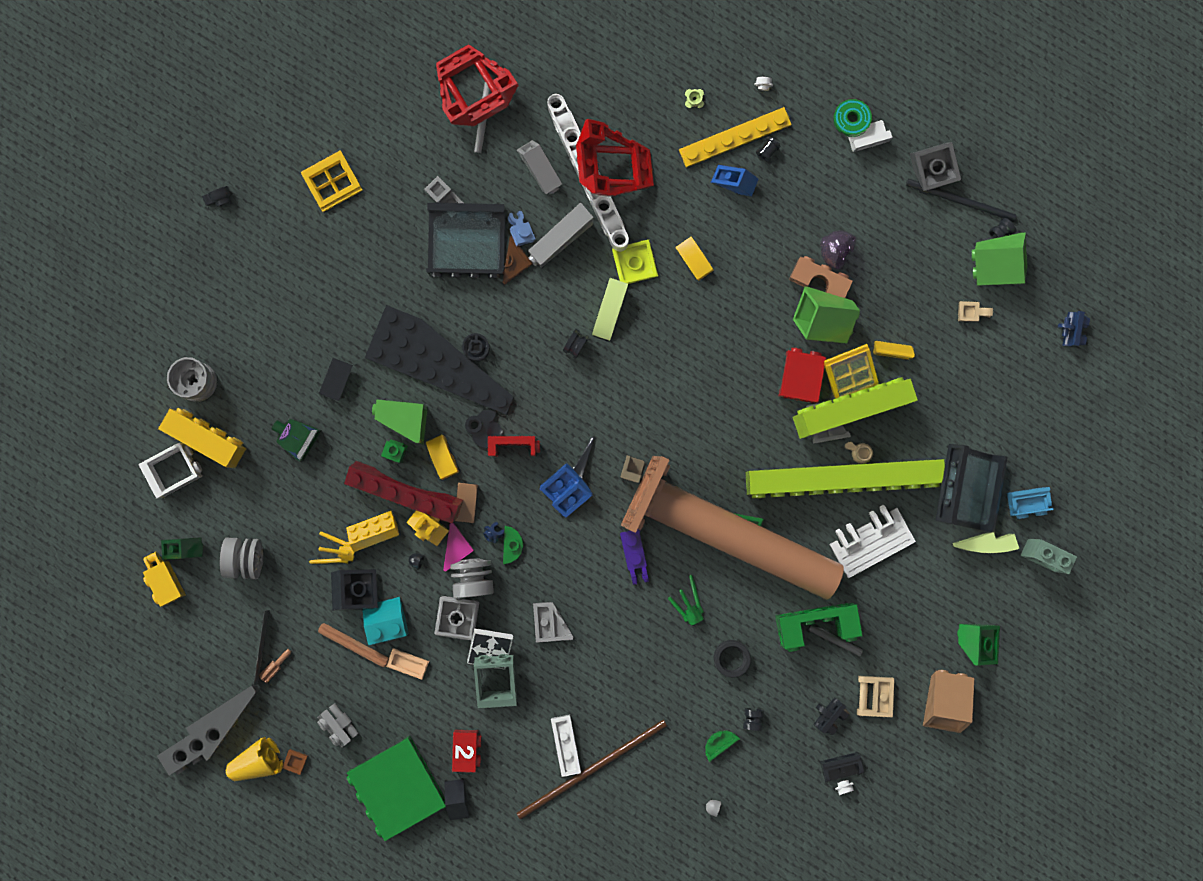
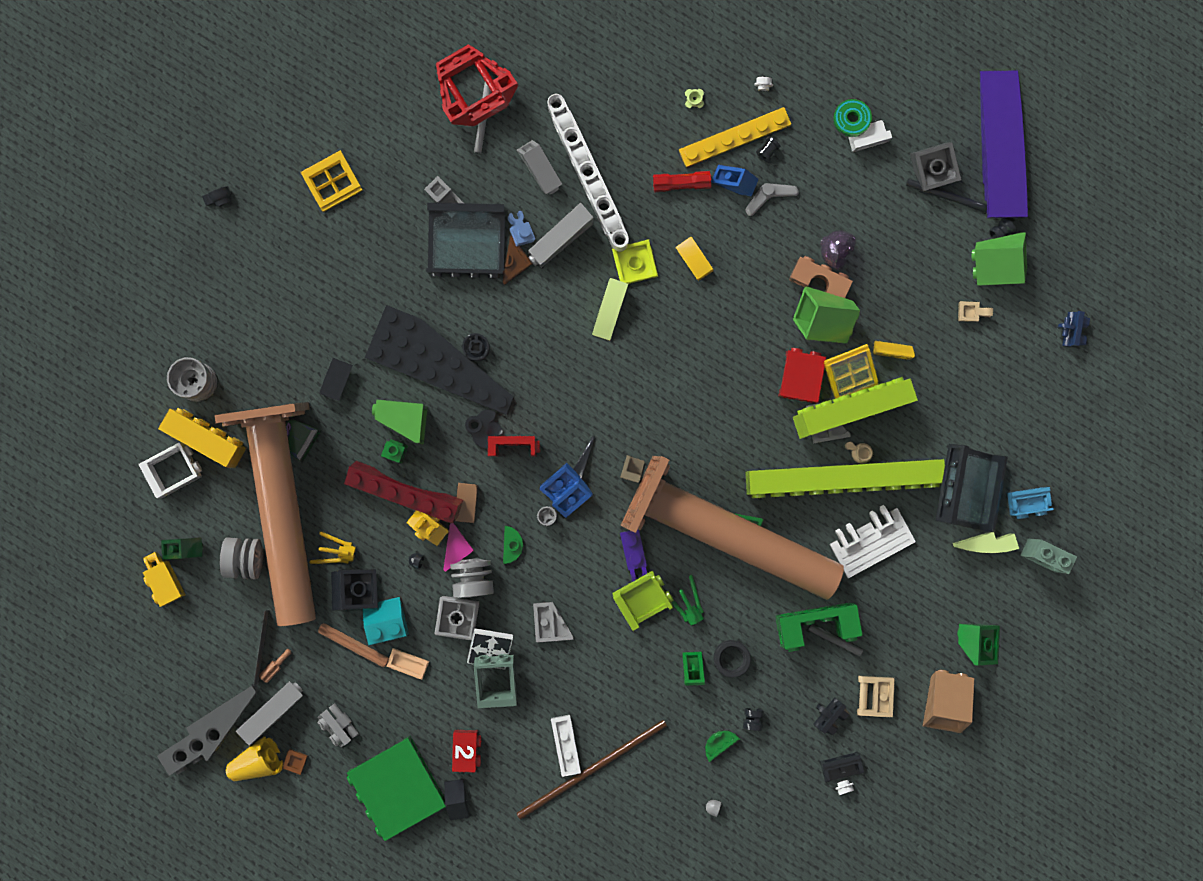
yellow piece [346,511,399,552] -> none
yellow slope [426,435,459,480] -> none
dark blue plate [483,522,504,543] -> none
black wheel [563,329,589,359] -> none
red windscreen [576,119,654,197] -> none
none -> nougat piece [215,402,316,626]
none -> light grey slope [236,681,303,747]
none -> light grey wheel [537,506,557,526]
none -> lime panel [613,571,674,631]
none -> red axle [653,171,711,192]
none -> green slope [682,652,705,686]
none -> light grey piece [745,183,799,216]
none -> dark purple slope [980,71,1028,219]

